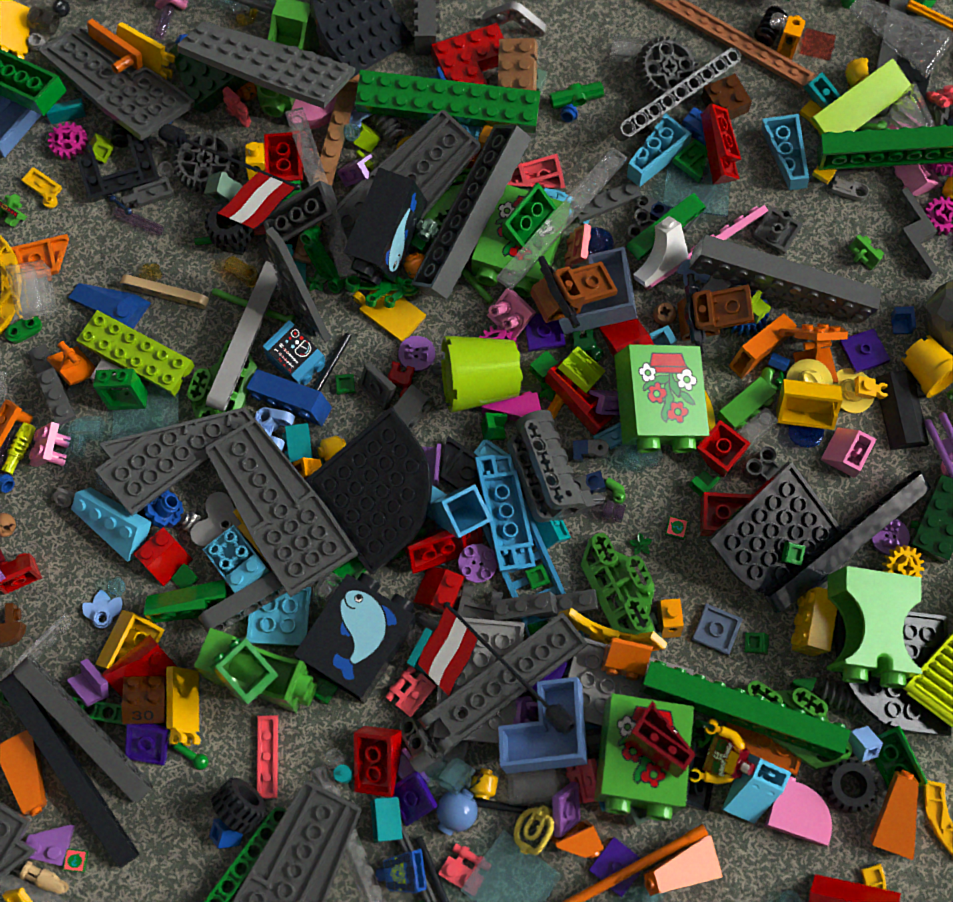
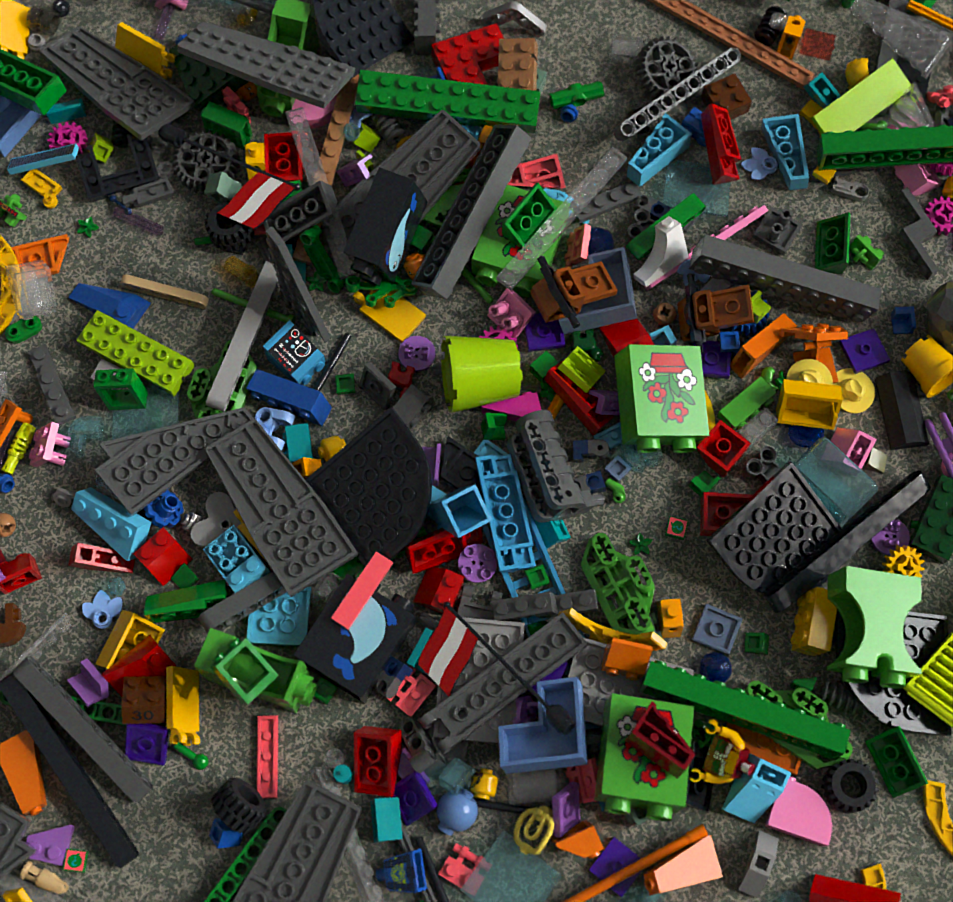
orange plate [47,341,96,386] -> none
orange piece [87,19,143,74] -> none
clear yellow plant [139,263,162,282] -> none
sand green gear [416,218,439,242] -> none
clear purple wheel [603,500,626,523] -> none
green wing [672,139,708,183] -> none
blue tile [768,352,790,371] -> none
green tile [781,542,806,566] -> none
light blue brick [848,726,883,762] -> none
yellow plate [855,376,888,399] -> none
orange slope [870,770,918,860] -> none
none -> tile [7,143,79,175]
none -> red slope [68,543,135,573]
none -> green plant [77,217,99,238]
none -> green window [201,101,253,150]
none -> coral tile [331,552,393,630]
none -> leg [375,656,413,699]
none -> sand blue plate [604,455,632,483]
none -> dark purple plate [693,340,731,379]
none -> clear blue piece [699,652,732,683]
none -> blue panel [717,331,740,357]
none -> light grey slope [738,830,779,898]
none -> light blue plate [741,147,778,180]
none -> clear light blue windscreen [794,437,878,527]
none -> green slope [815,212,851,274]
none -> slope [865,448,888,474]

